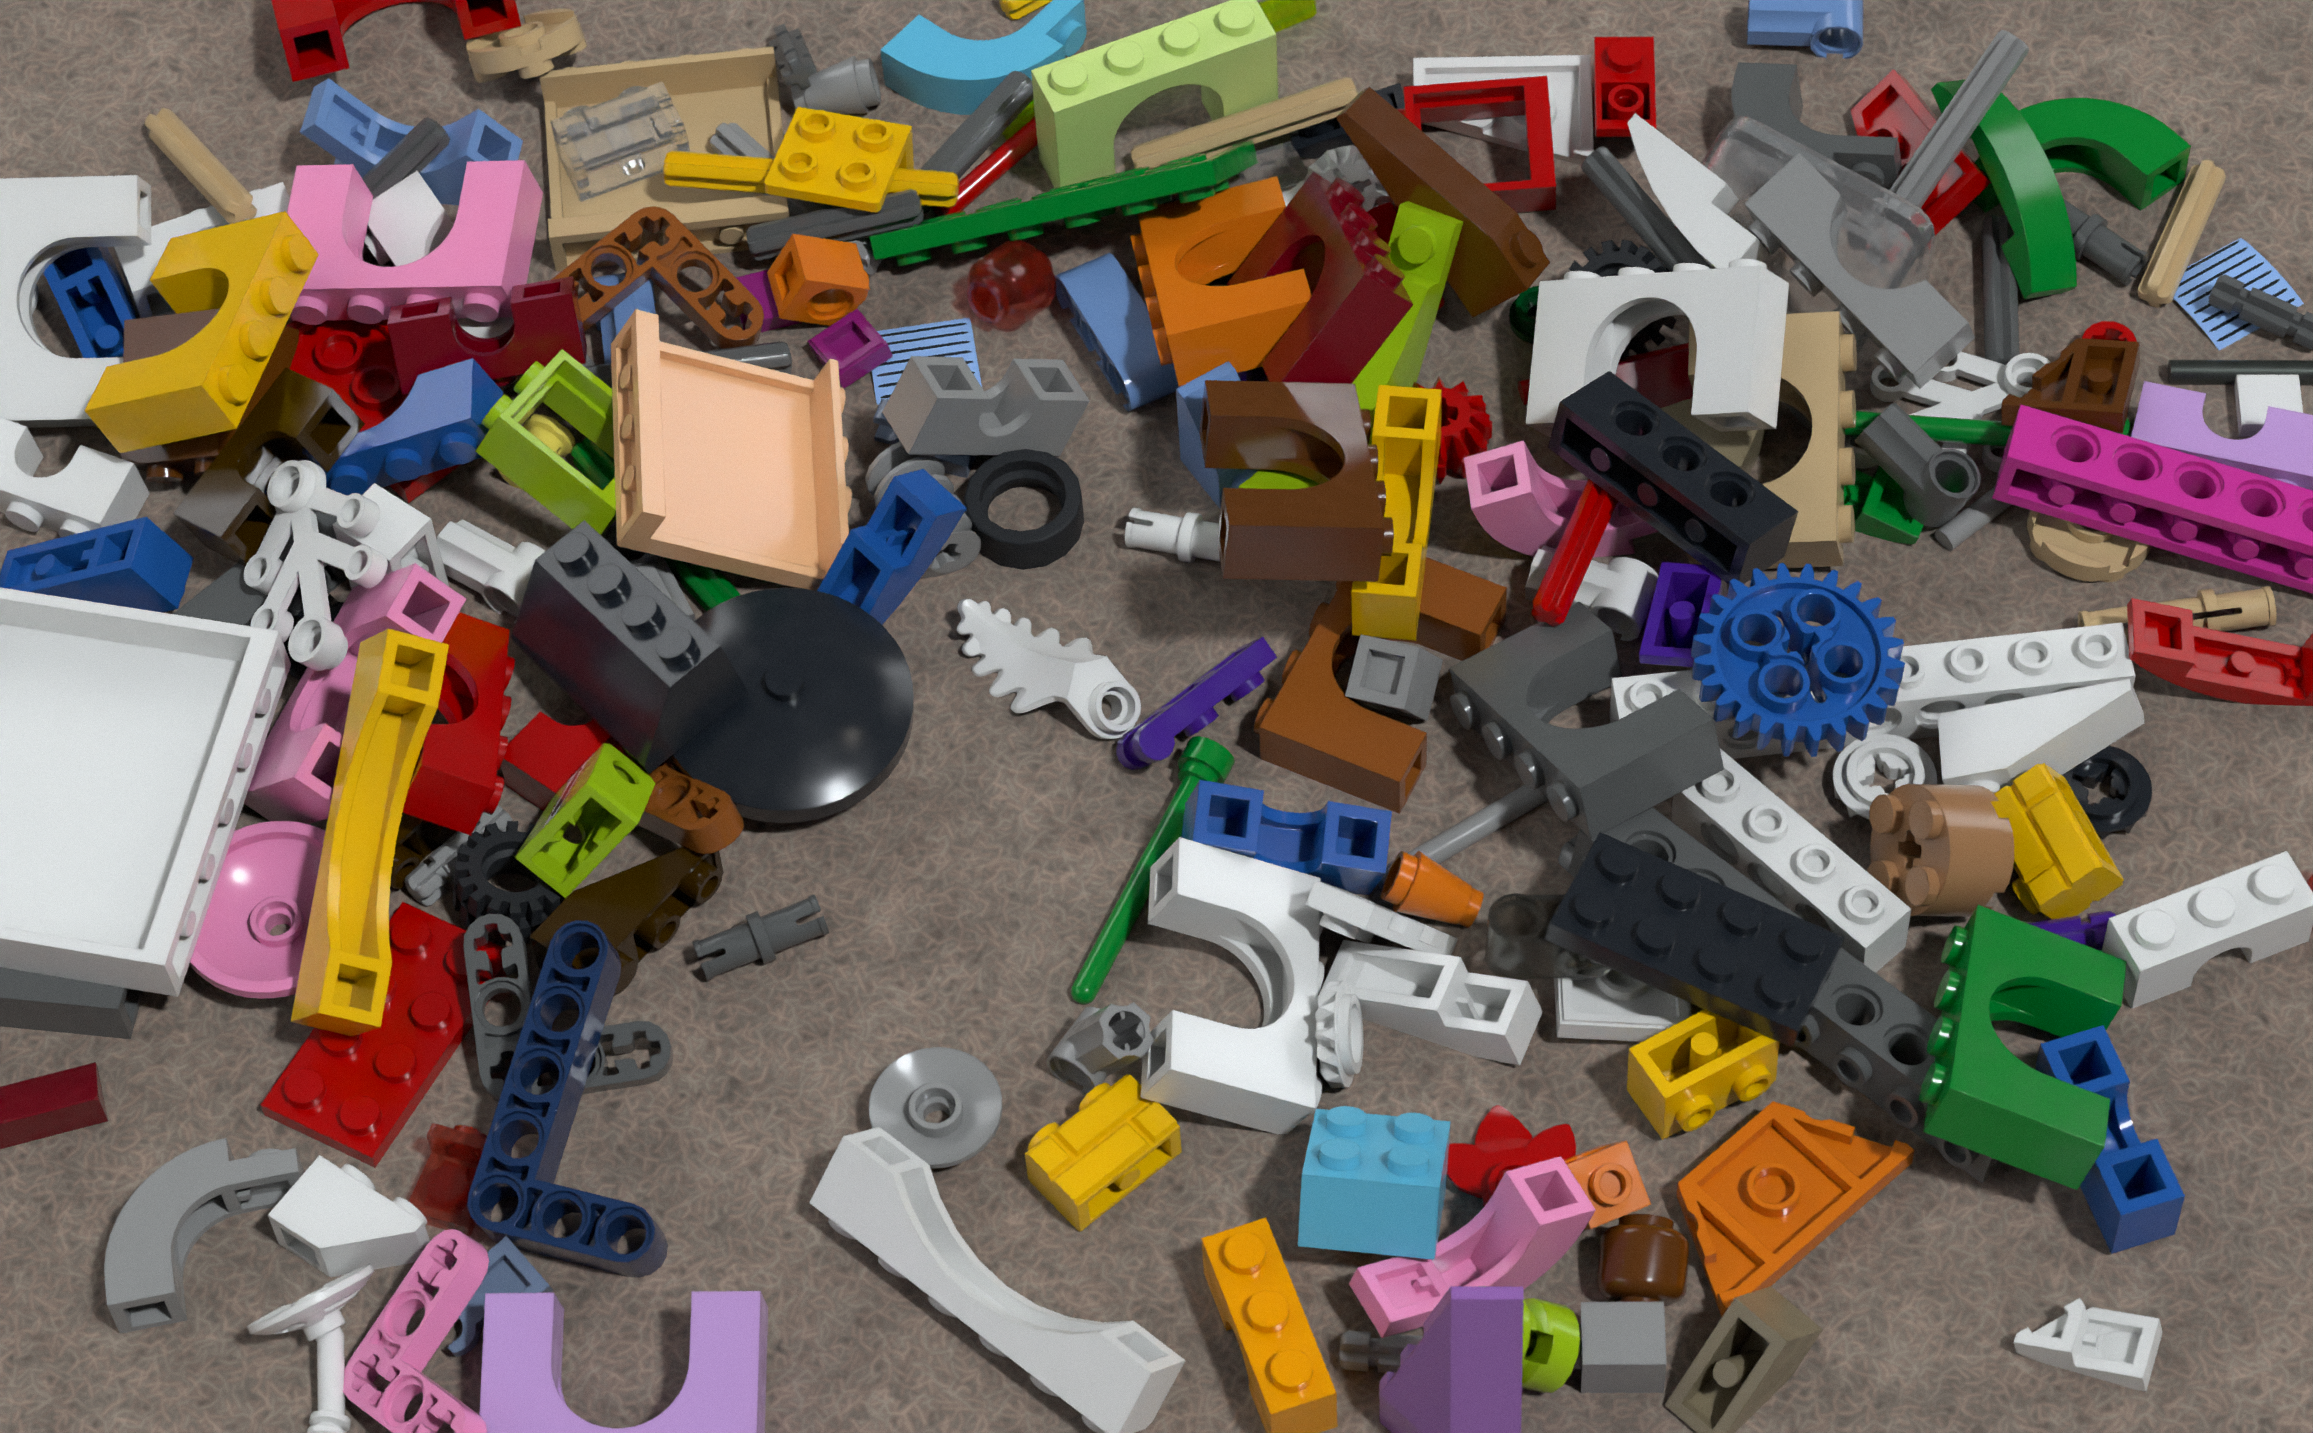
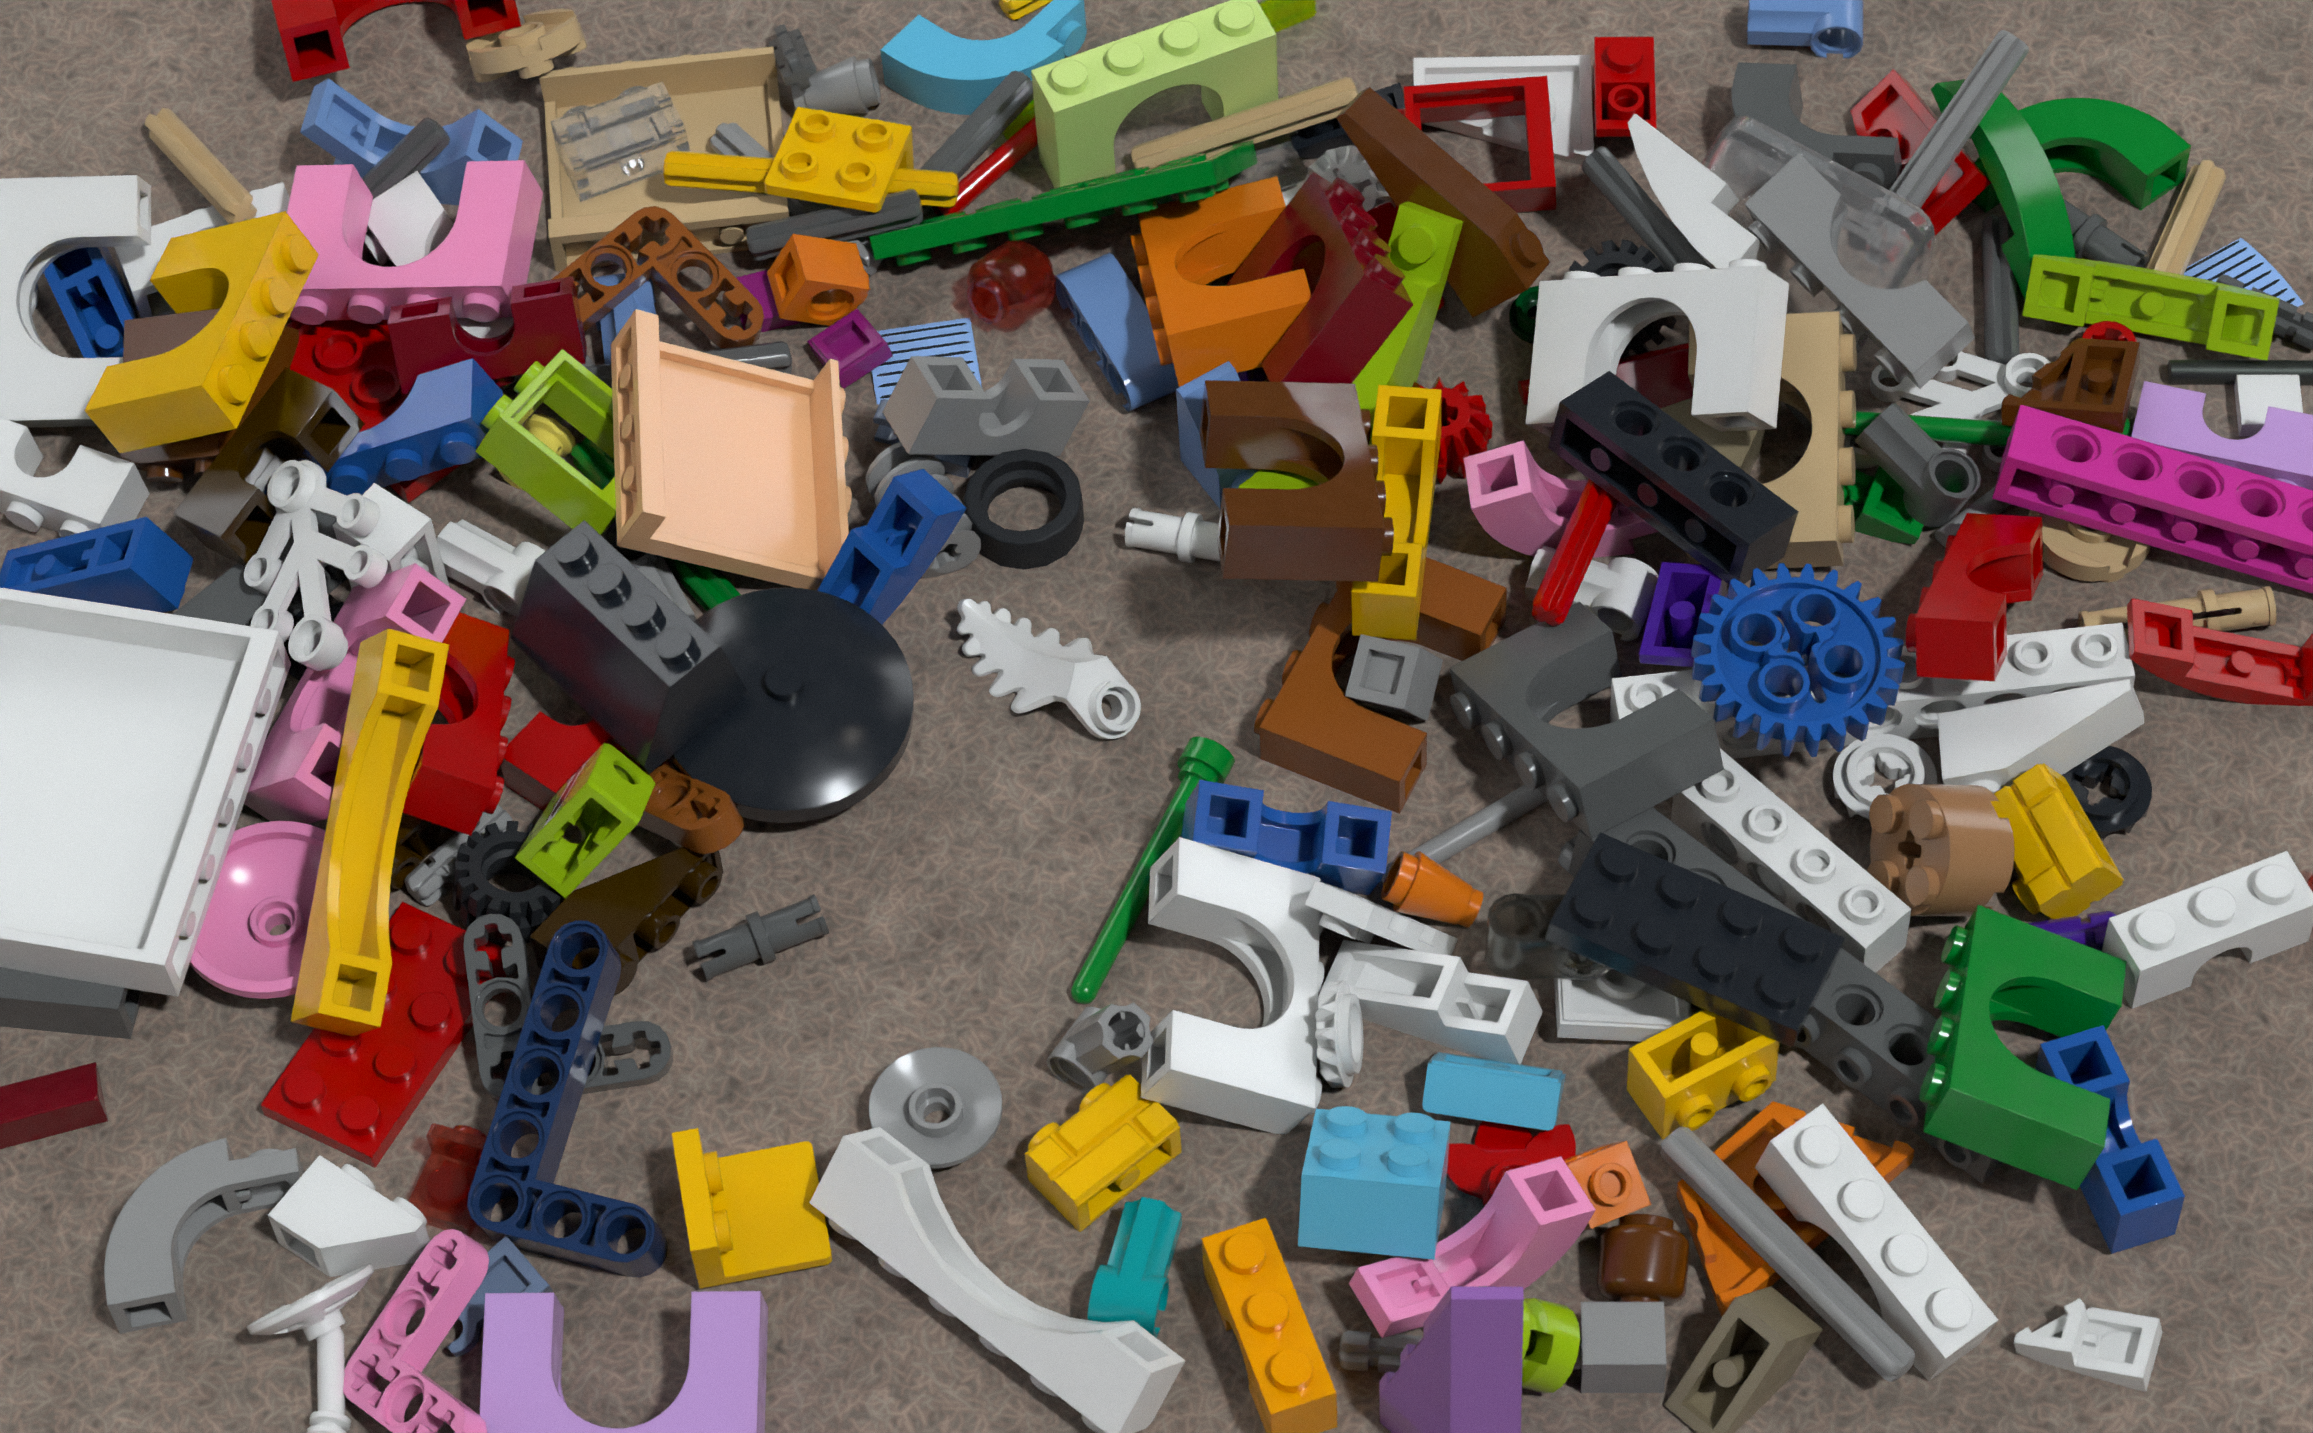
dark purple plate [1116,637,1277,770] -> none
none -> yellow bracket [671,1128,832,1289]
none -> teal piece [1088,1197,1182,1338]
none -> medium azure slope [1422,1052,1566,1131]
none -> light grey axle [1660,1126,1916,1382]
none -> white arch [1755,1104,1998,1381]
none -> red arch [1906,513,2043,682]
none -> lime slope [2022,254,2280,360]

